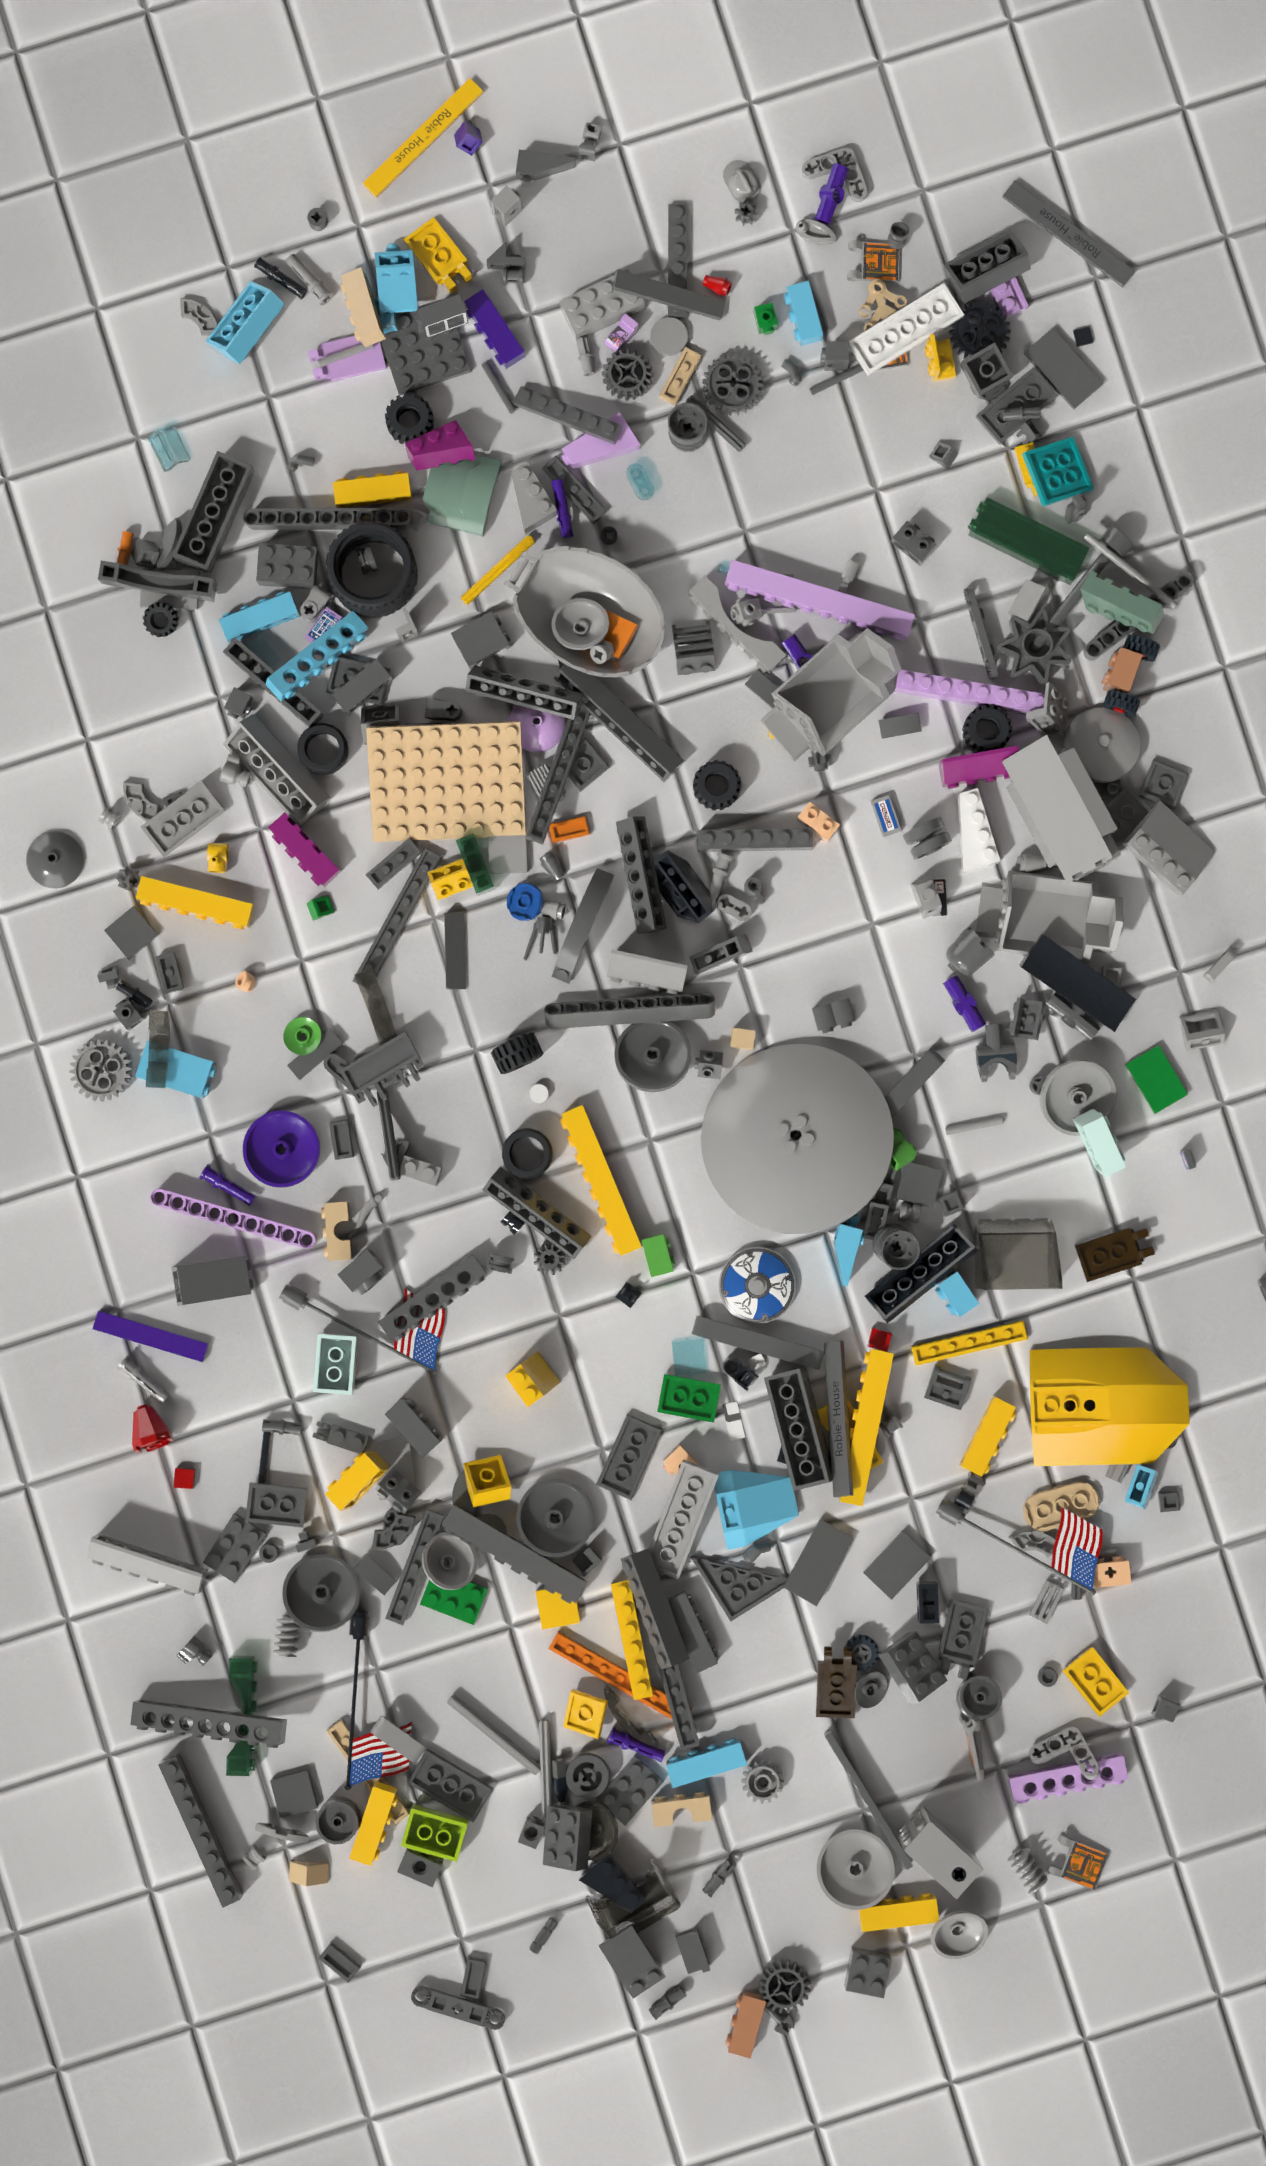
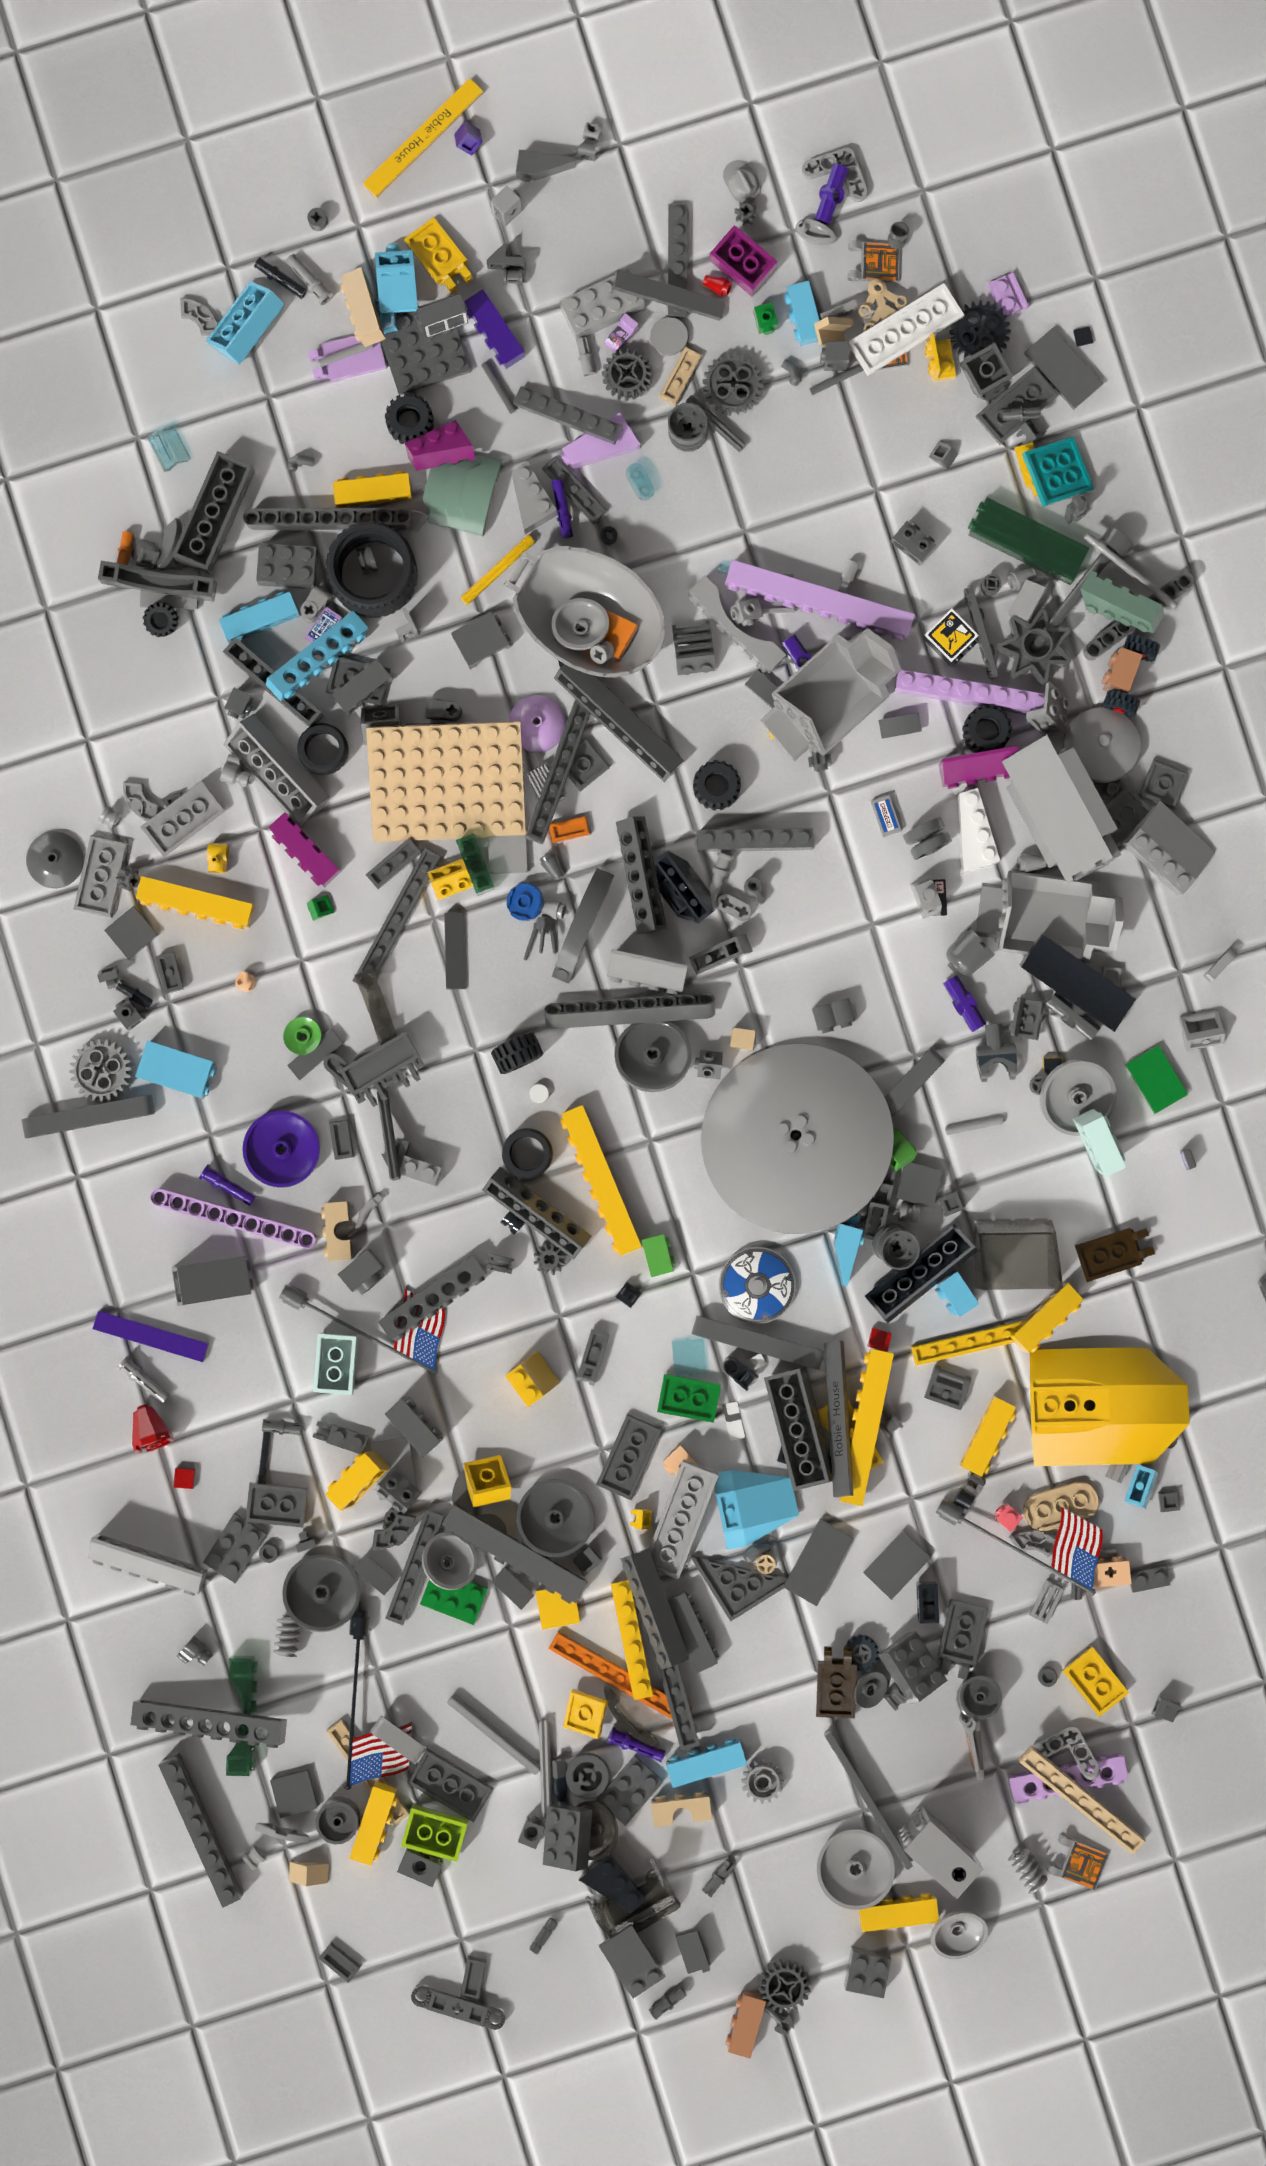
clear smoke slope [146,1010,170,1088] -> none
dark grey brick [465,665,583,720] -> none
light nougat brick [797,802,840,842] -> none
dark grey brick [943,229,1031,304] -> none
dark grey tile [1002,180,1135,288] -> none
none -> dark grey beam [21,1095,155,1138]
none -> light grey tile [73,835,129,918]
none -> dark grey slope [491,1568,534,1610]
none -> dark grey plate [576,1329,610,1386]
none -> yellow tile [630,1509,653,1530]
none -> magenta brick [709,225,778,297]
none -> tan wheel [756,1553,776,1574]
none -> tan panel [814,317,854,346]
none -> light grey tile [819,299,857,321]
none -> dark grey wheel [883,1686,907,1711]
none -> piece [923,609,979,666]
none -> dark grey wheel [980,574,1001,597]
none -> coral brick [994,1503,1023,1532]
none -> light grey cone [1007,567,1037,590]
none -> yellow brick [1009,1283,1084,1353]
none -> tan tile [1018,1745,1146,1855]
none -> black tile [1042,1058,1062,1076]
none -> dark grey plate [1130,1565,1171,1593]

